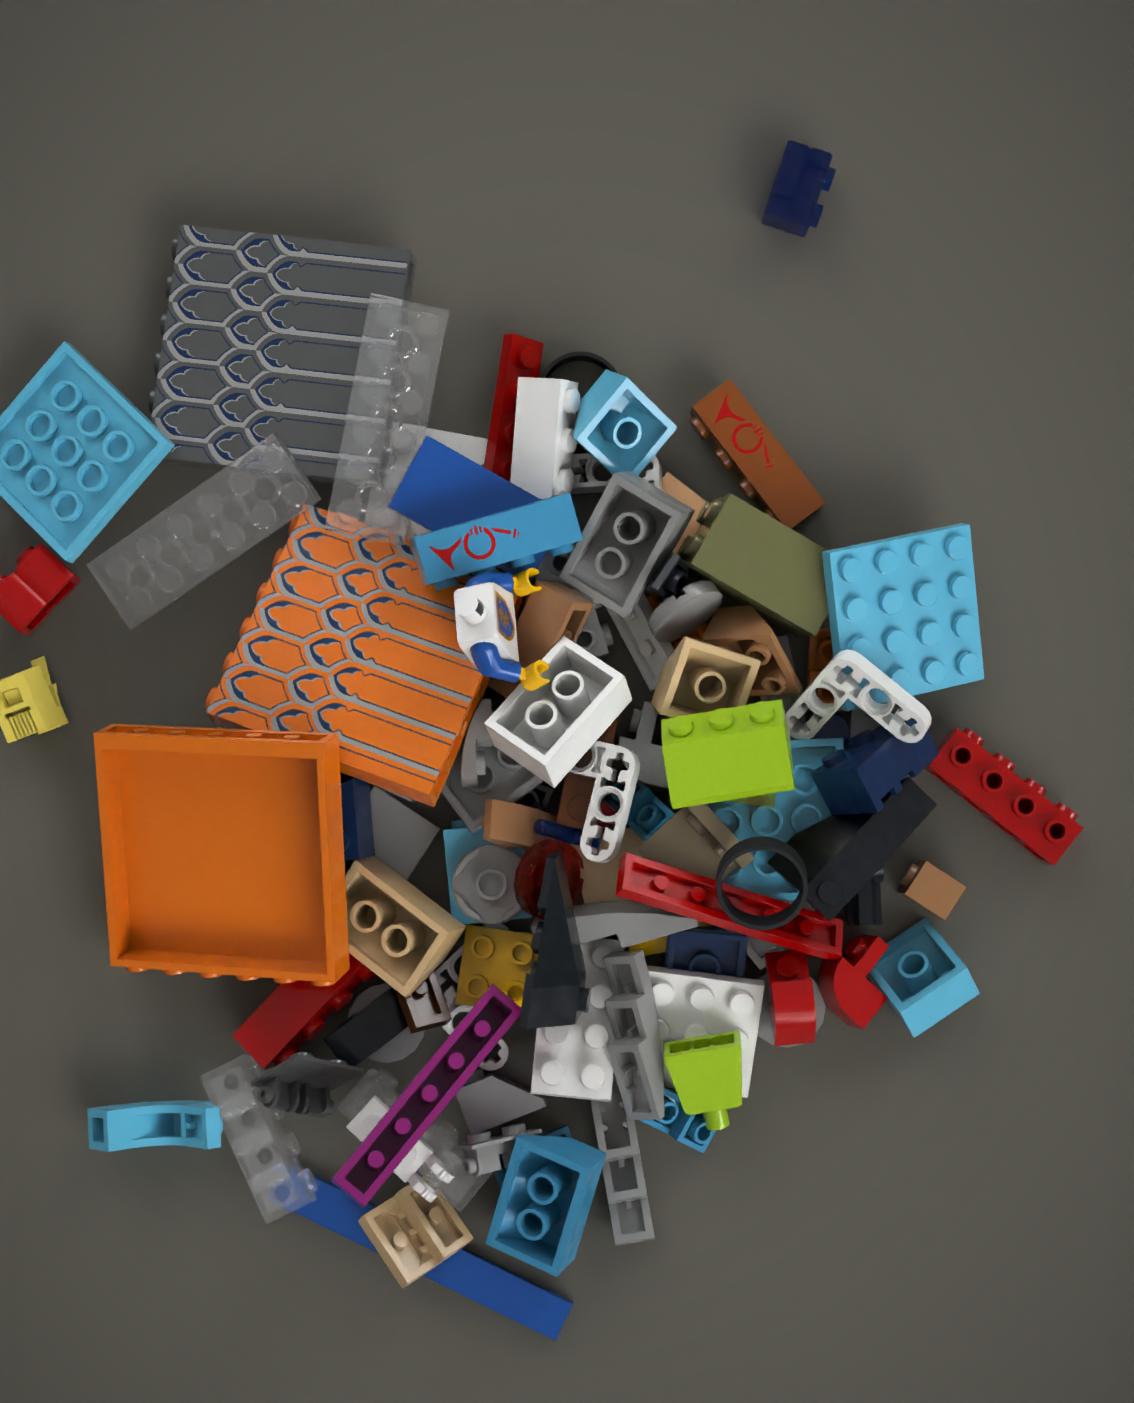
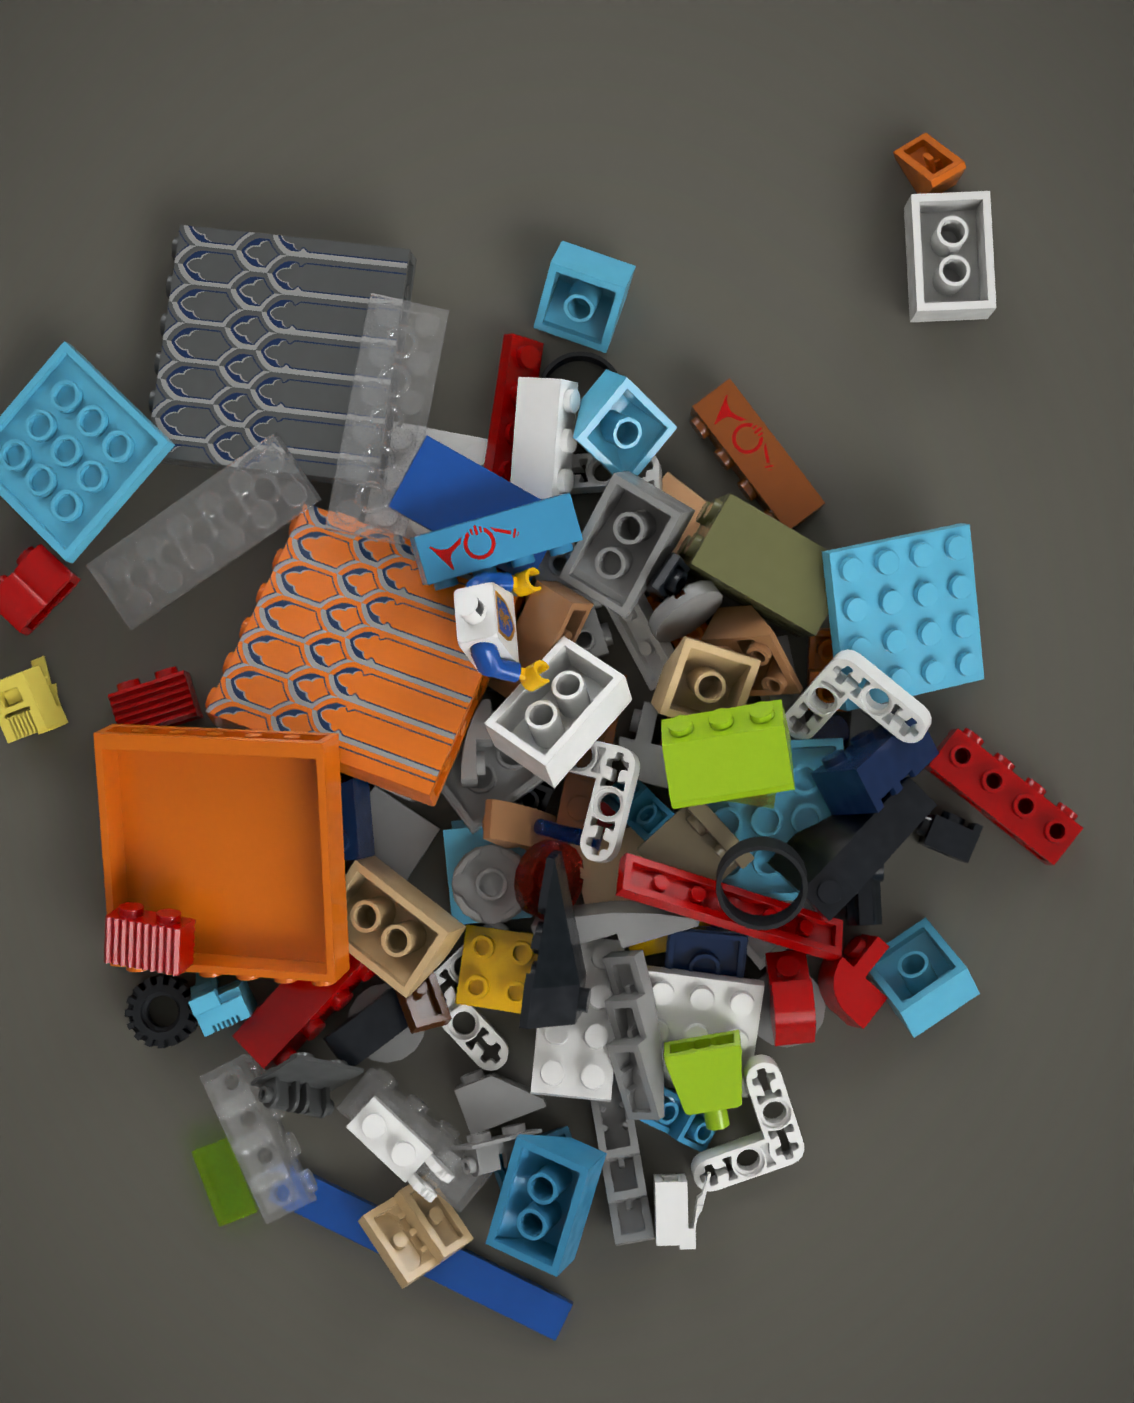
medium azure arch [87,1100,223,1152] -> none
magenta brick [330,984,521,1207] -> none
clear blue brick [761,140,836,237] -> none
medium nougat brick [899,860,966,920] -> none
none -> red brick [104,902,196,976]
none -> red brick [108,666,203,726]
none -> black tyre [125,974,198,1048]
none -> medium azure piece [188,973,258,1037]
none -> clear neon green tile [191,1135,259,1227]
none -> medium azure slope [533,241,636,353]
none -> white piece [653,1171,711,1250]
none -> white beam [691,1054,805,1192]
none -> orange slope [893,132,966,194]
none -> white brick [904,191,997,322]
none -> black brick [916,810,983,863]

